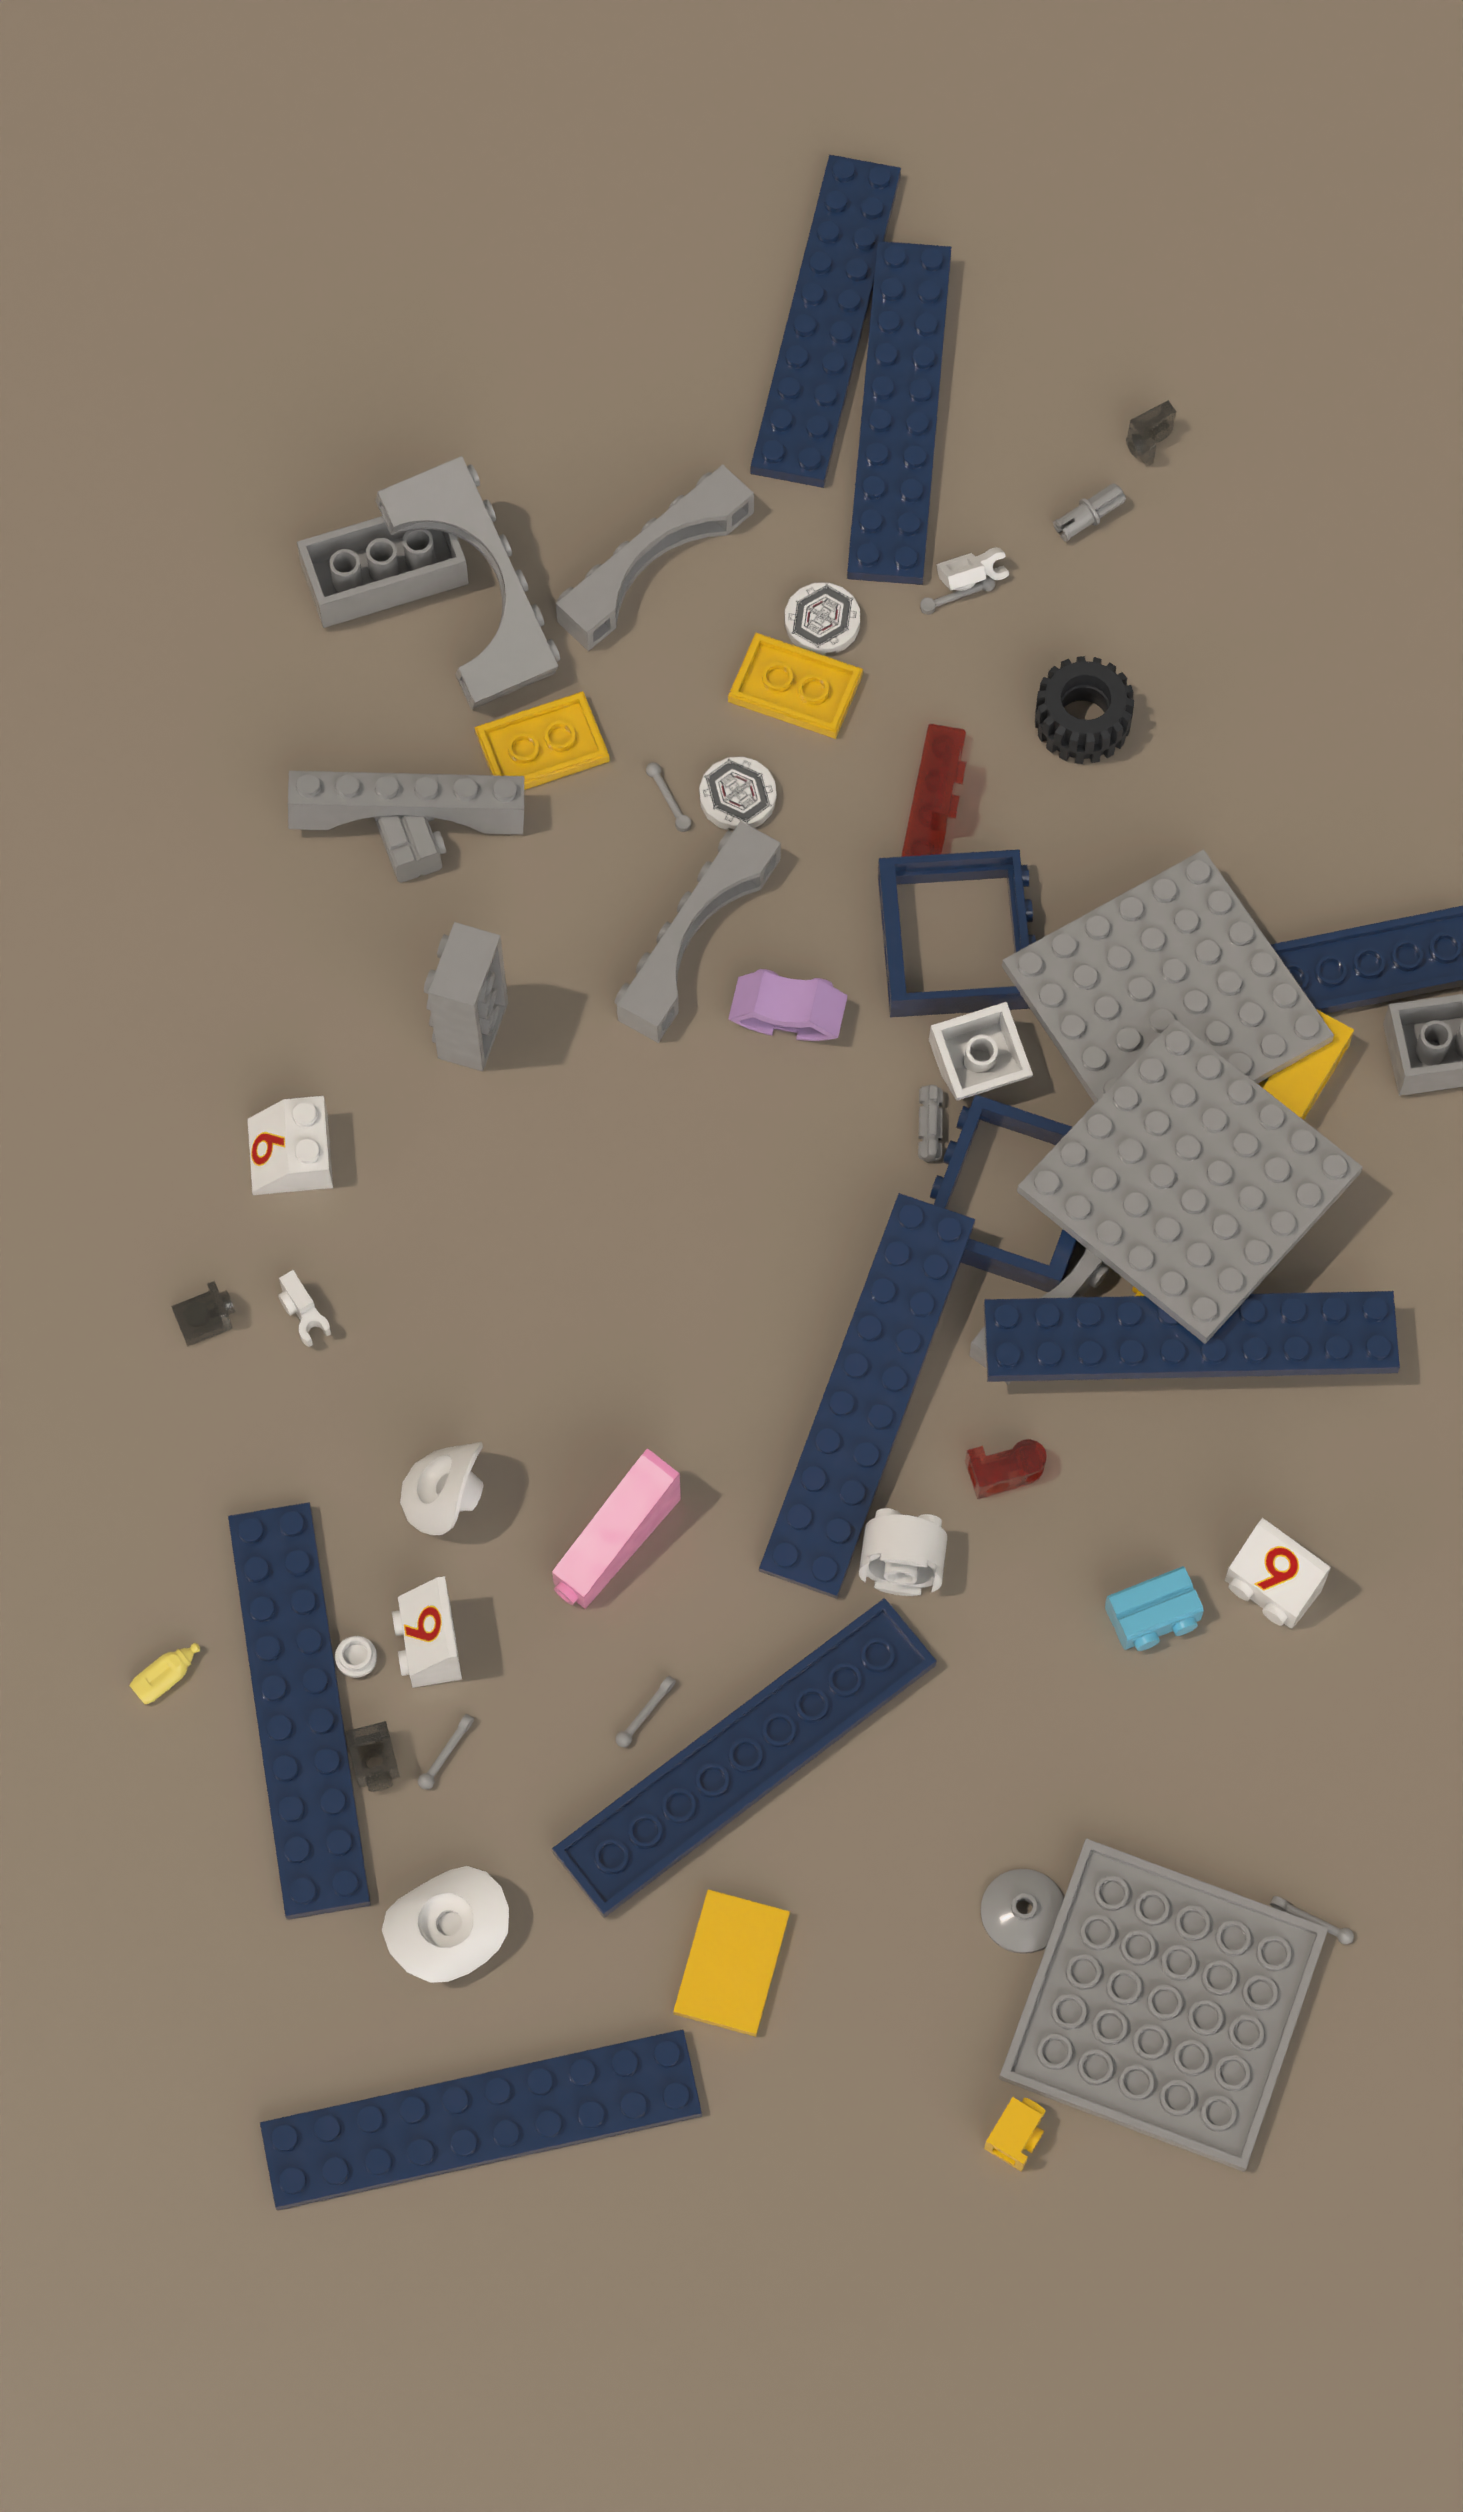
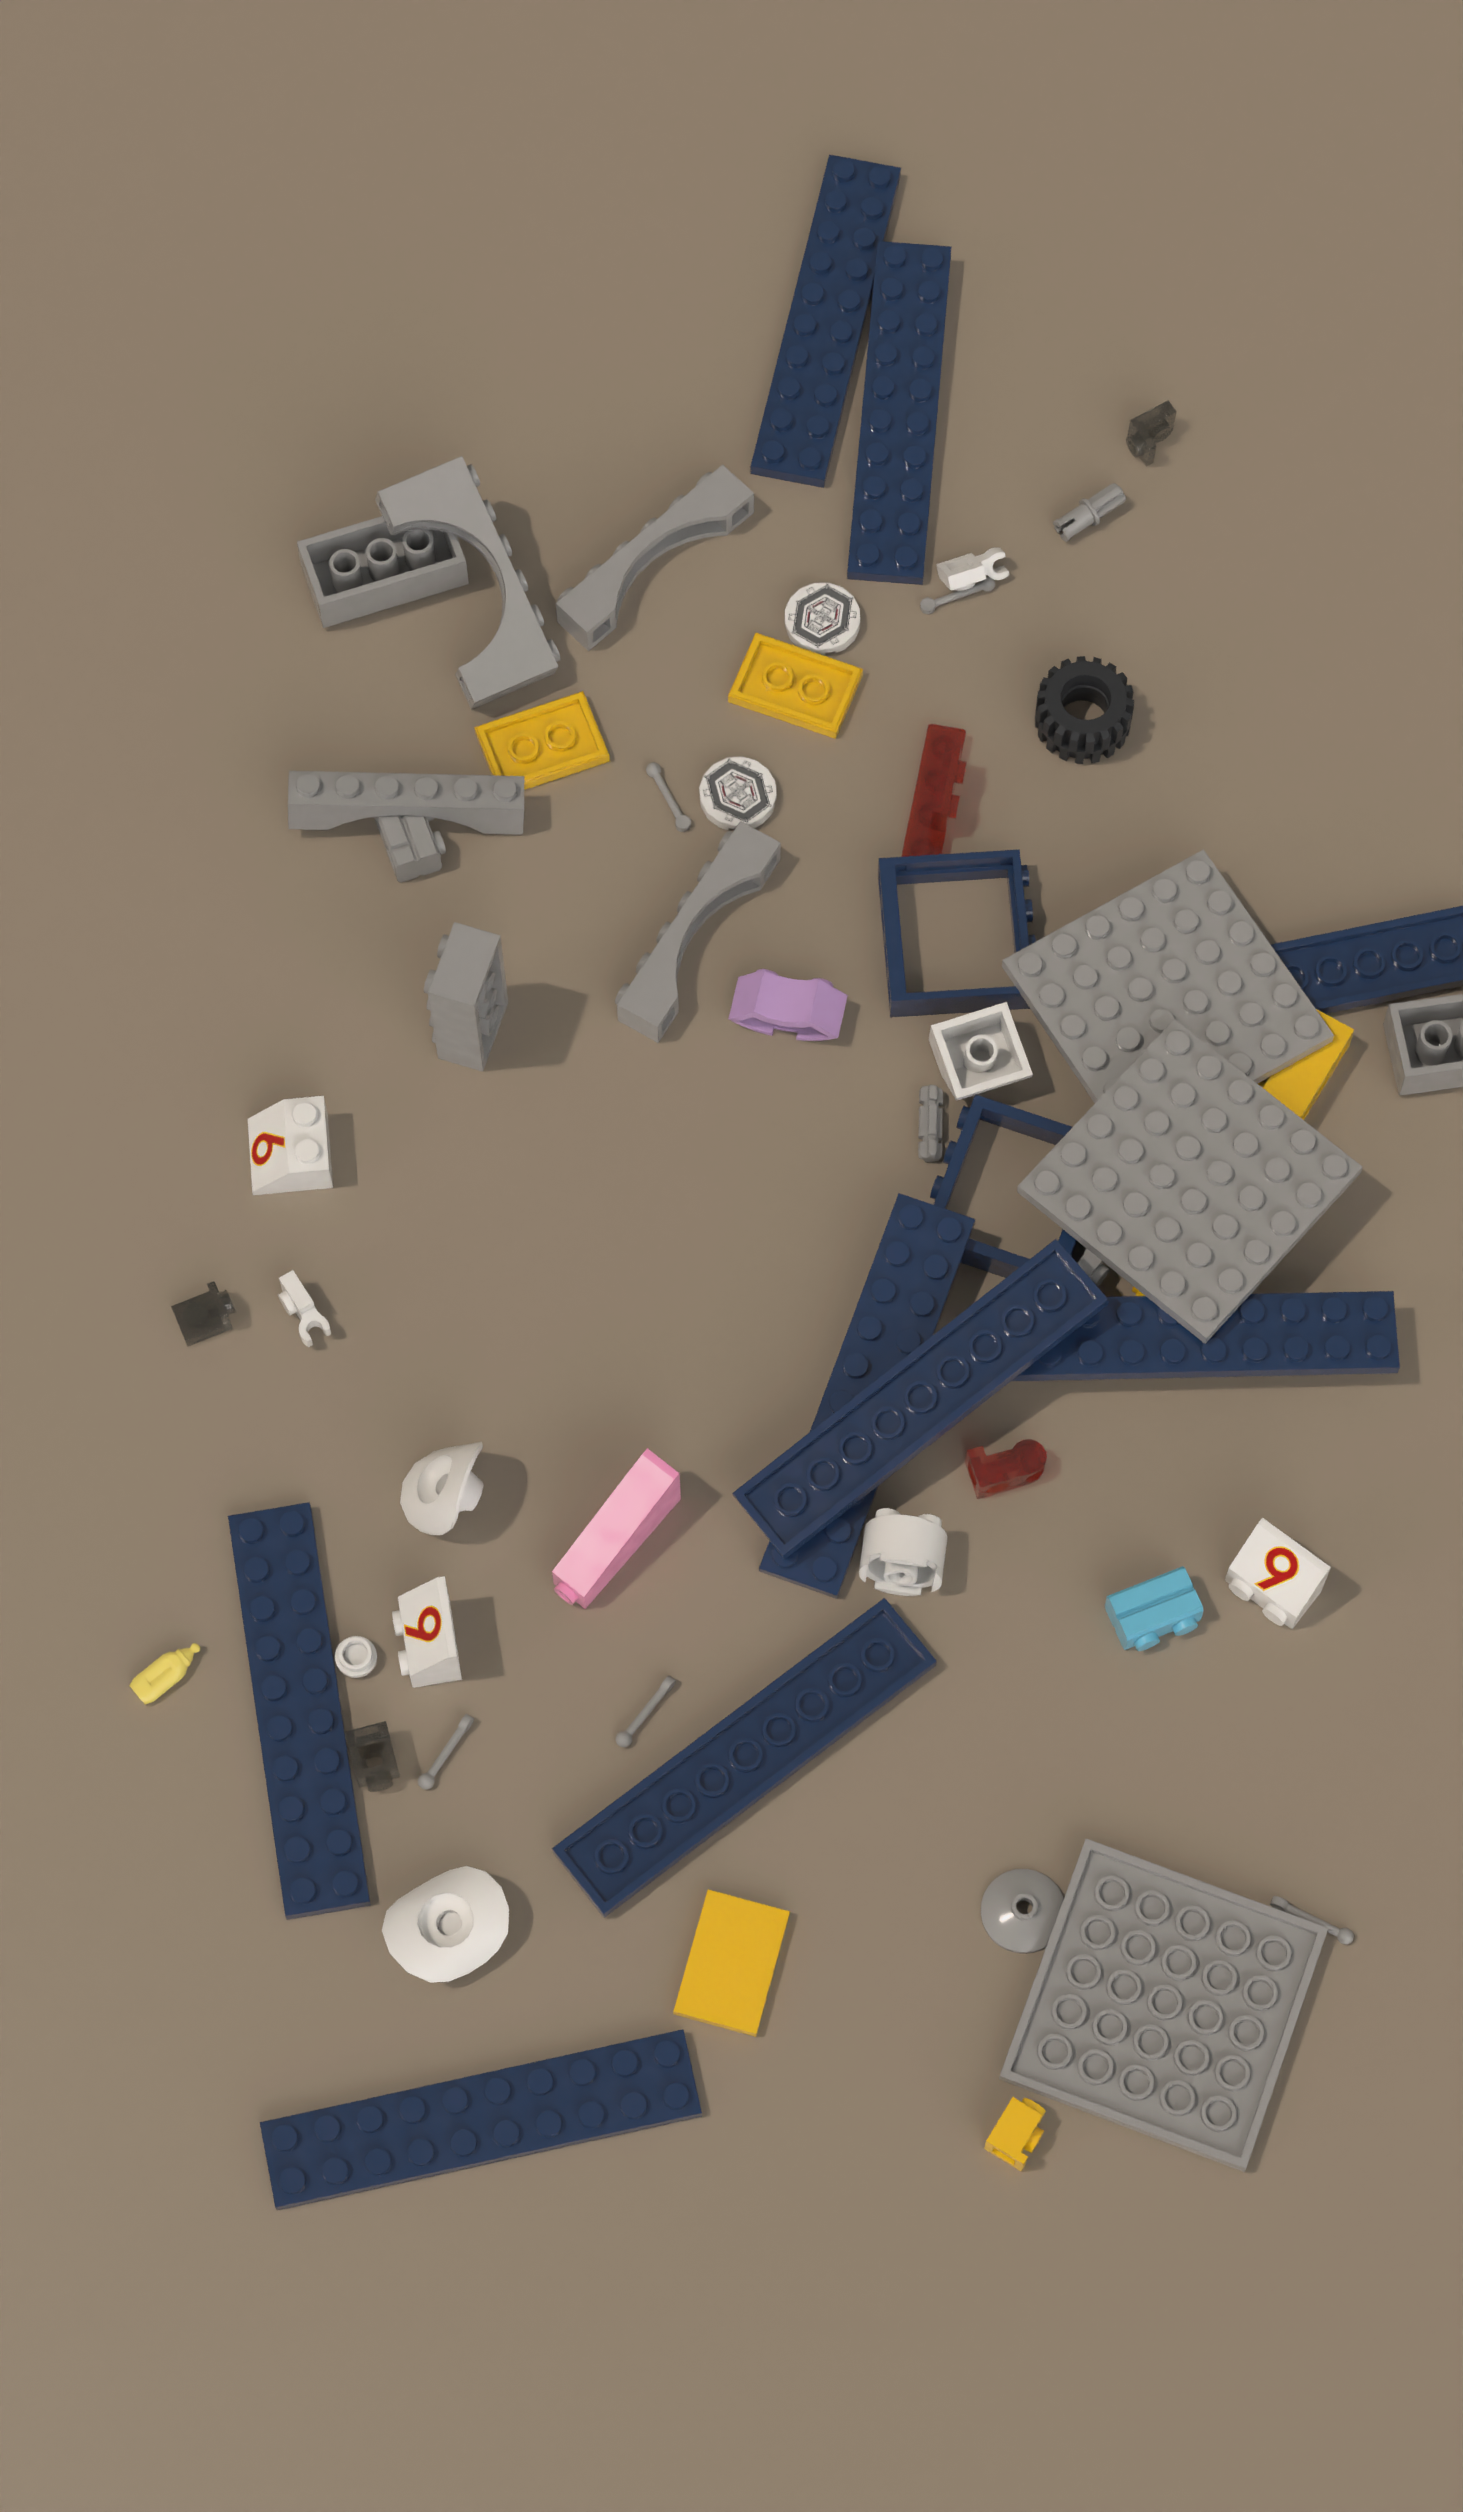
none -> dark blue plate [732,1239,1109,1559]

